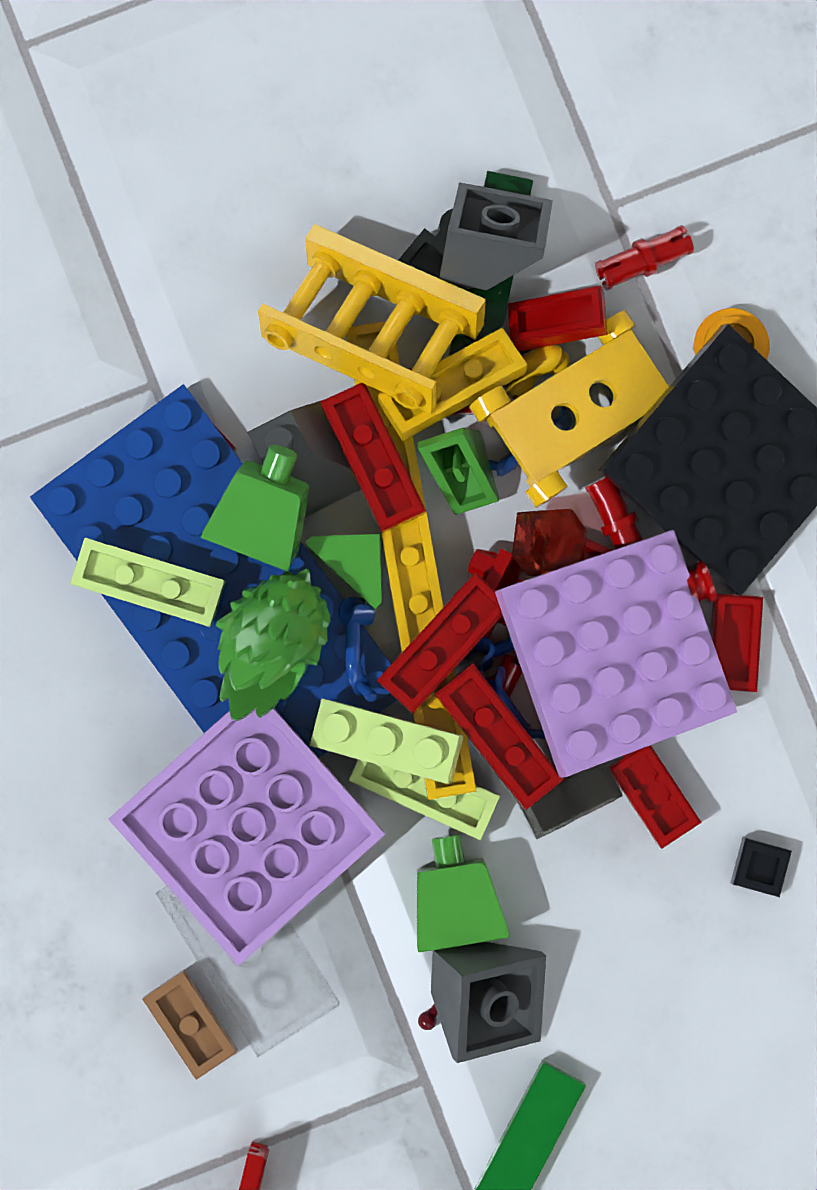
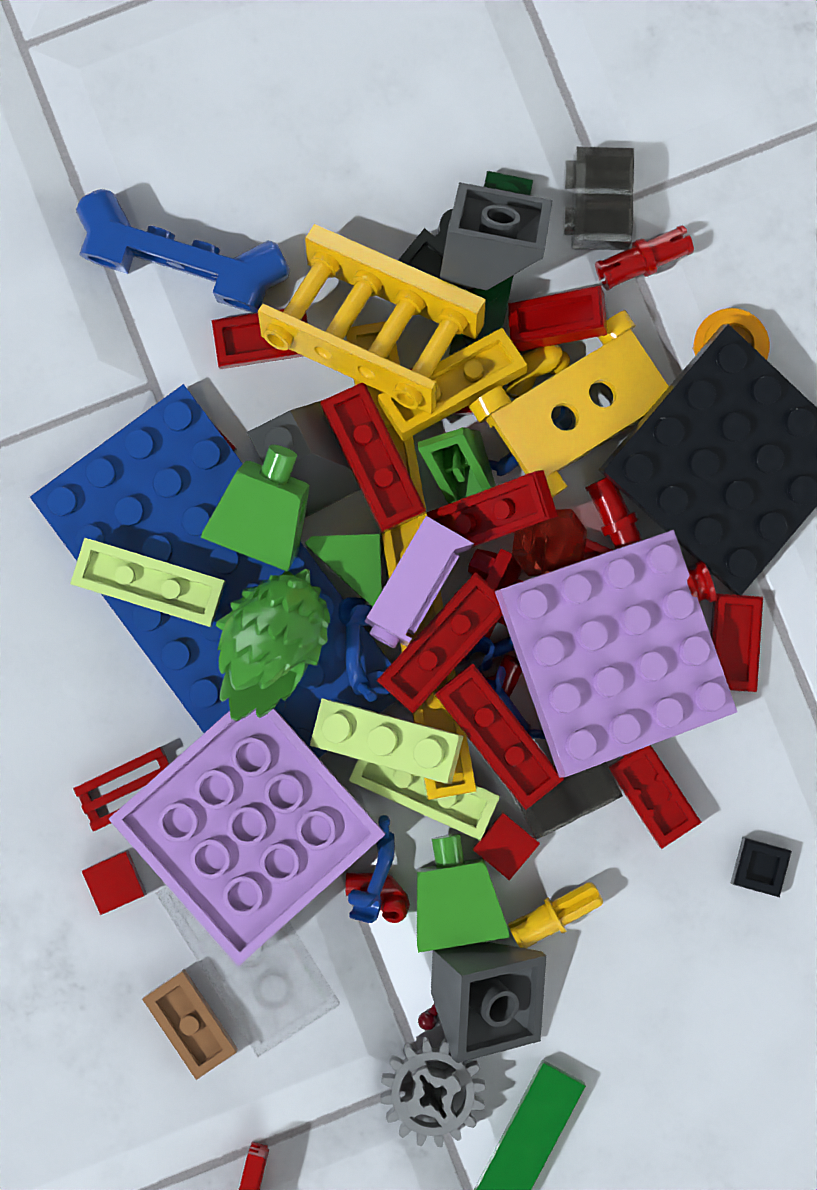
none -> red tile [73,747,170,832]
none -> blue plate [76,189,290,313]
none -> red tile [82,850,147,915]
none -> red tile [211,309,308,369]
none -> red arm [345,872,410,923]
none -> blue piece [348,815,395,923]
none -> lavender window [365,516,474,648]
none -> light grey gear [380,1037,486,1147]
none -> red tile [427,470,558,548]
none -> red tile [472,812,540,881]
none -> yellow axle [508,882,603,949]
none -> clear smoke brick [563,146,634,250]

